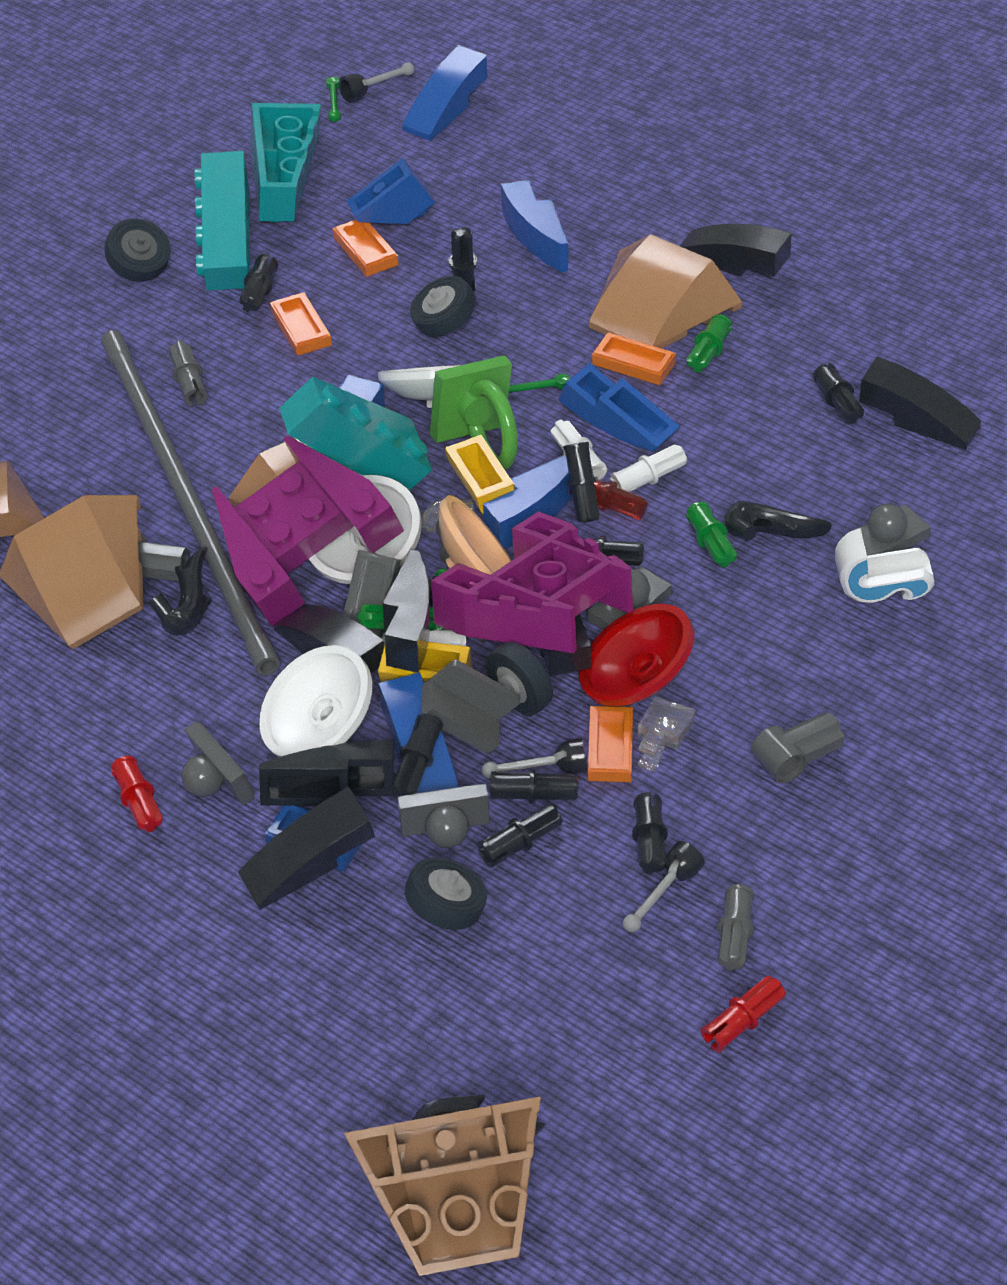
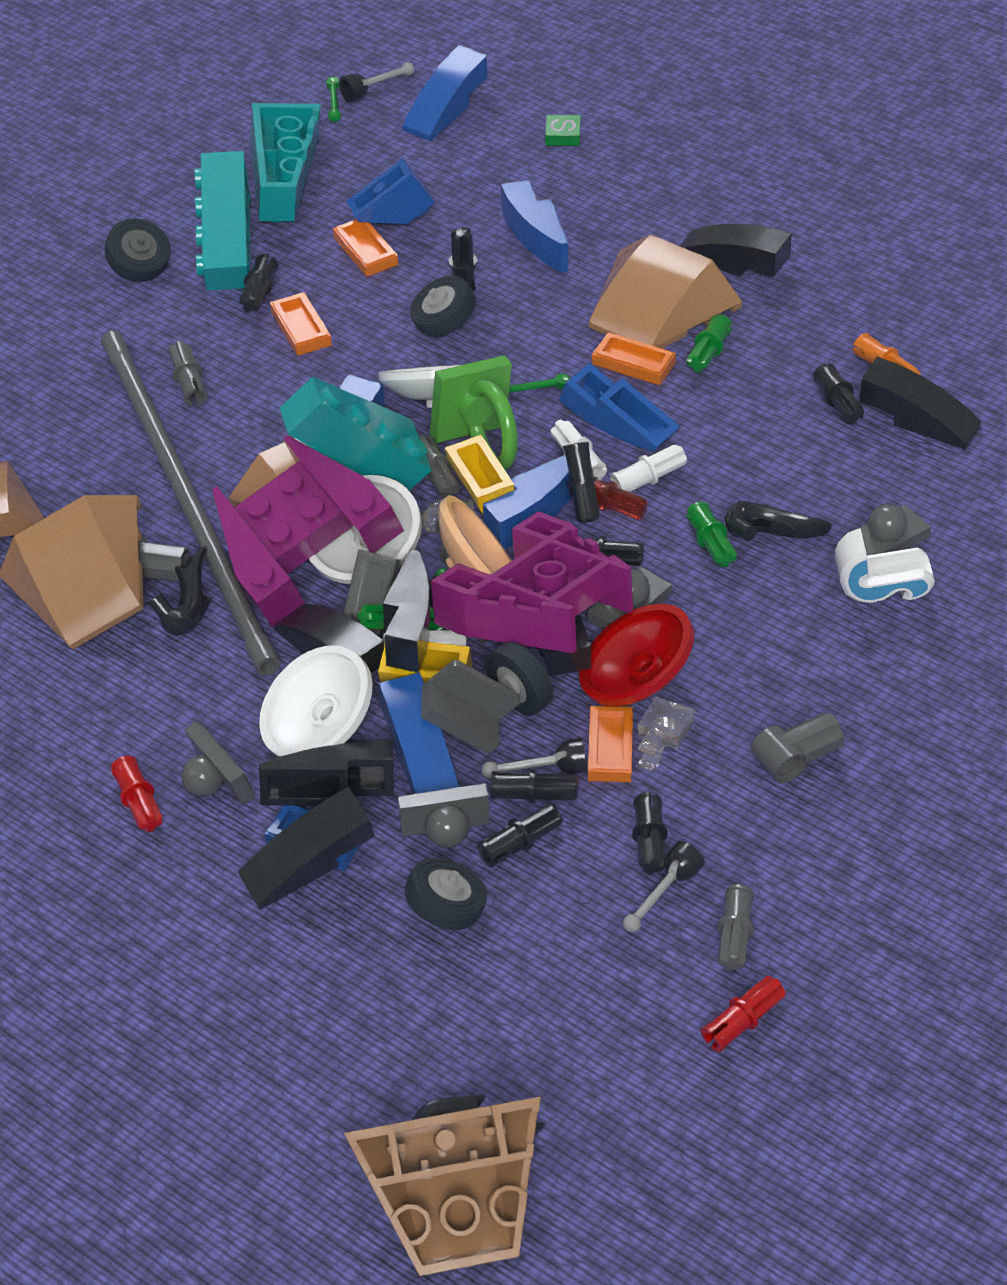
black axle [392,714,443,797] -> none
none -> dark grey axle [419,435,460,498]
none -> tile [545,115,581,146]
none -> orange axle [852,333,921,375]

